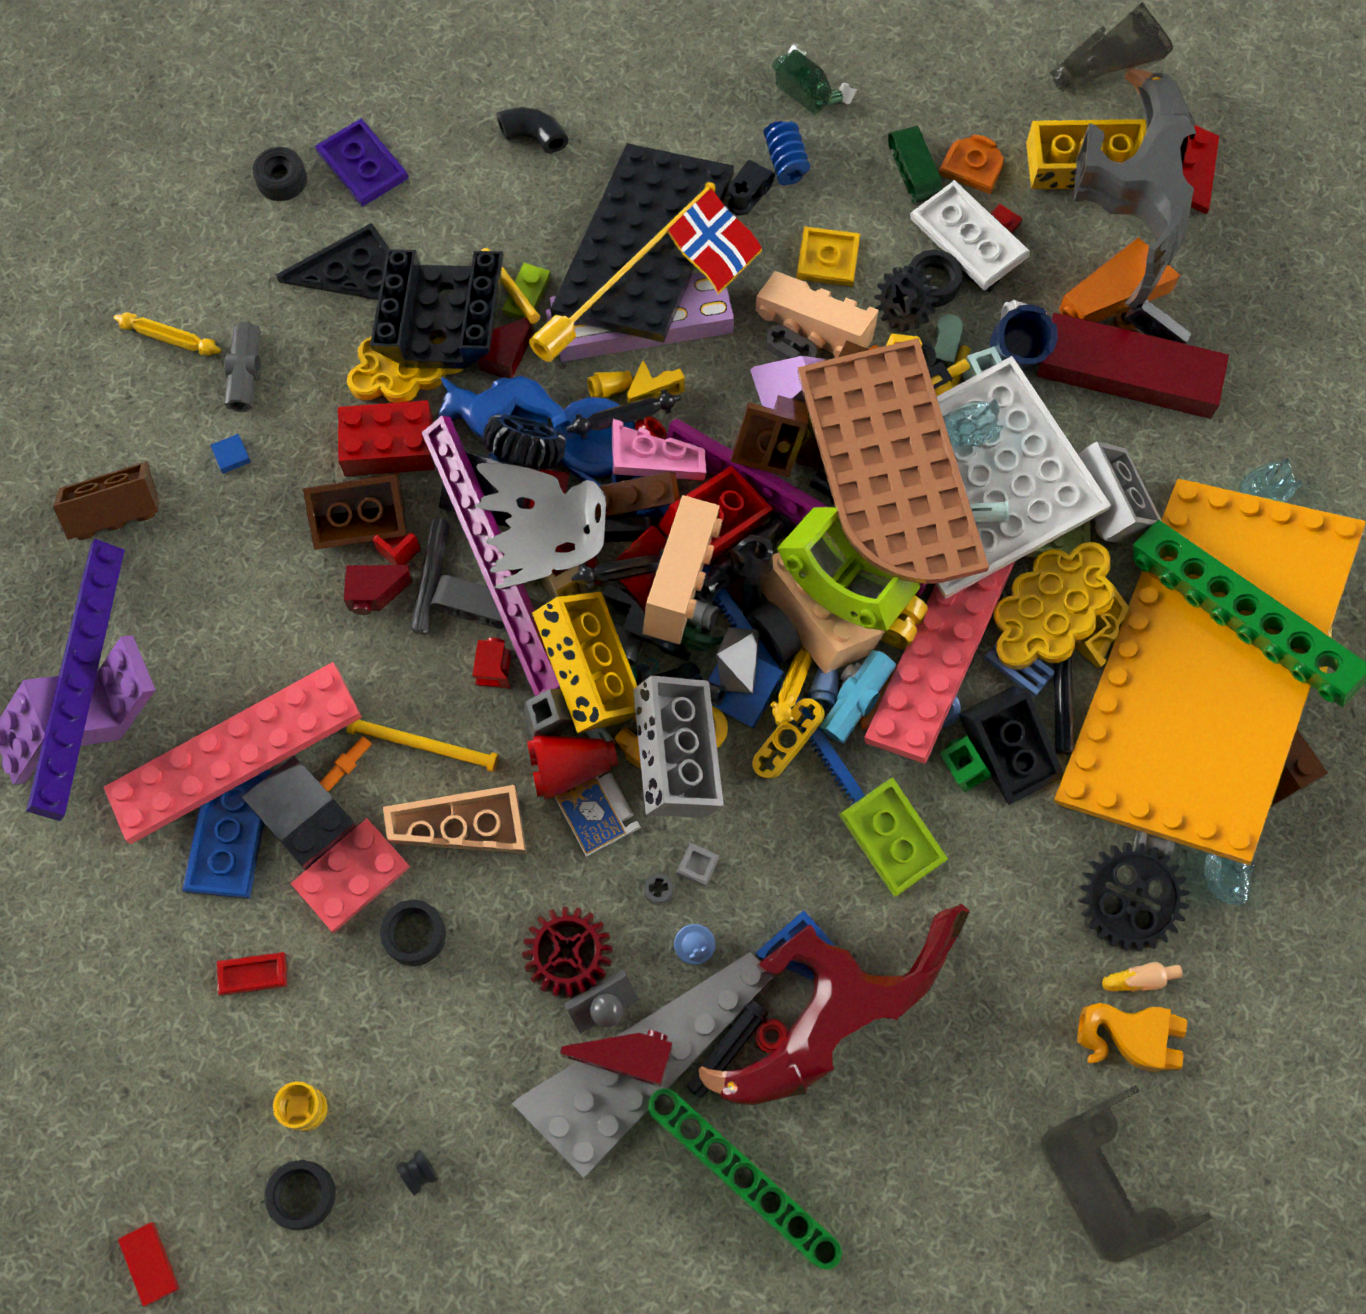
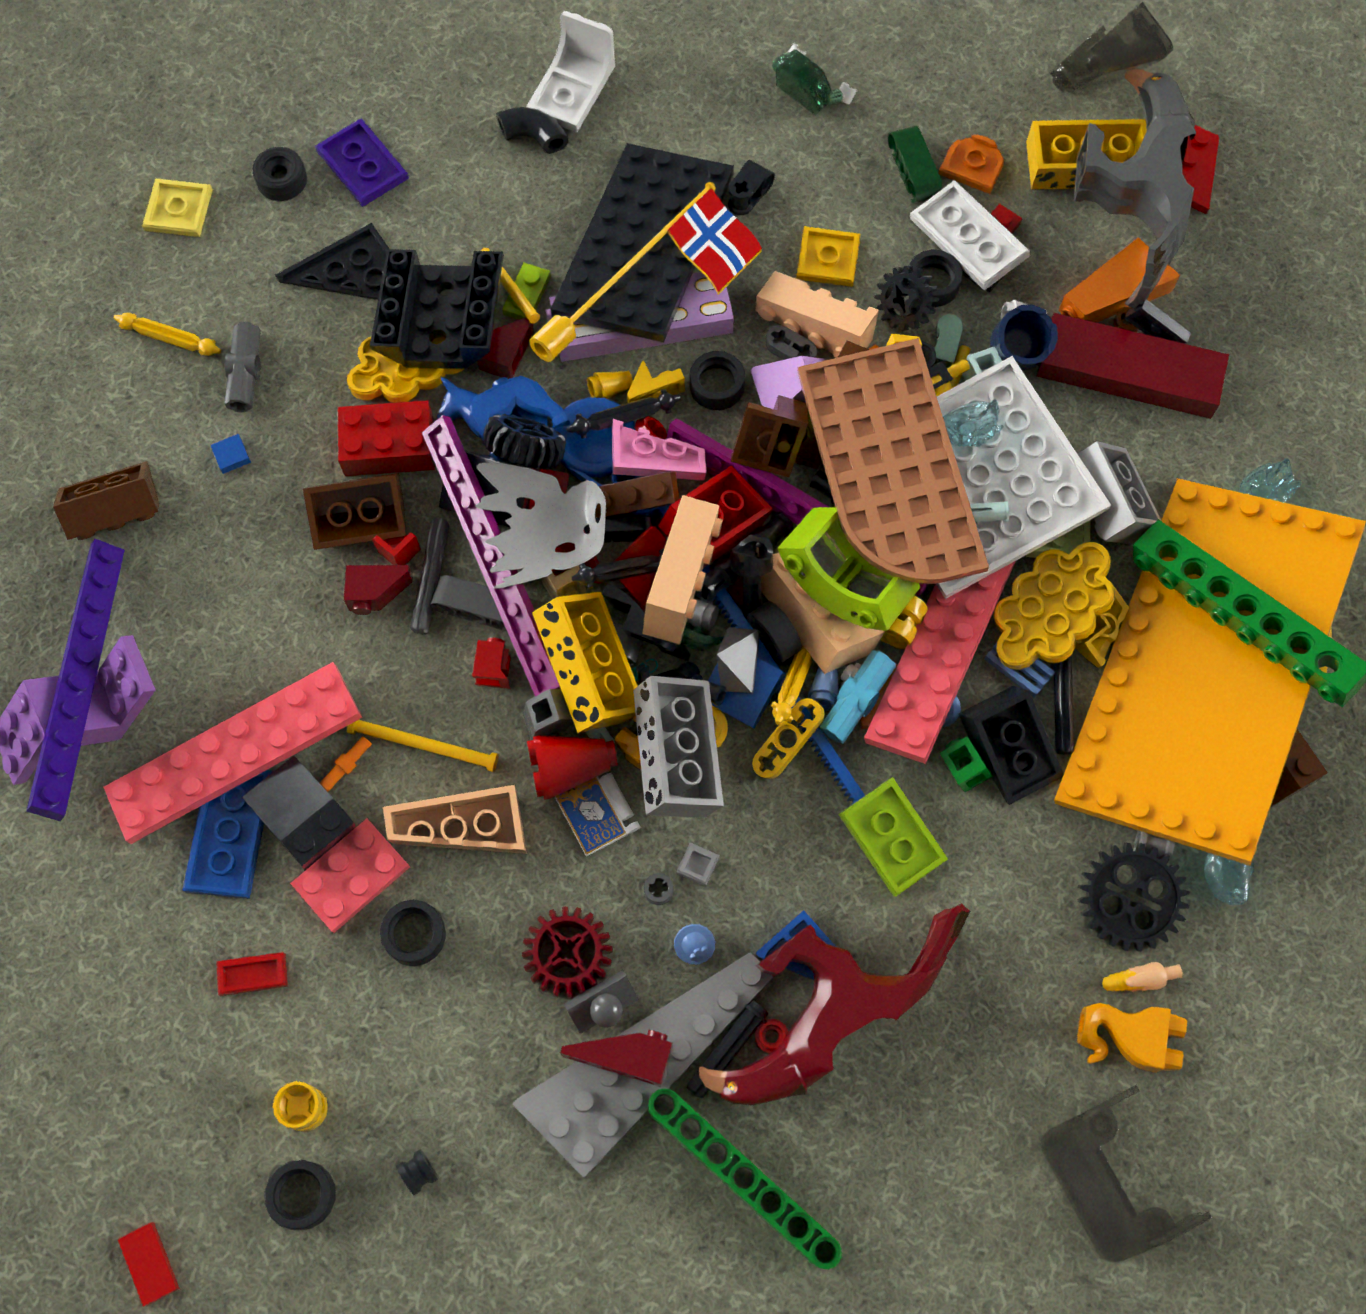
blue piece [763,121,811,186] -> none
none -> light yellow tile [142,179,213,237]
none -> white bracket [526,11,615,133]
none -> black tyre [689,351,745,411]

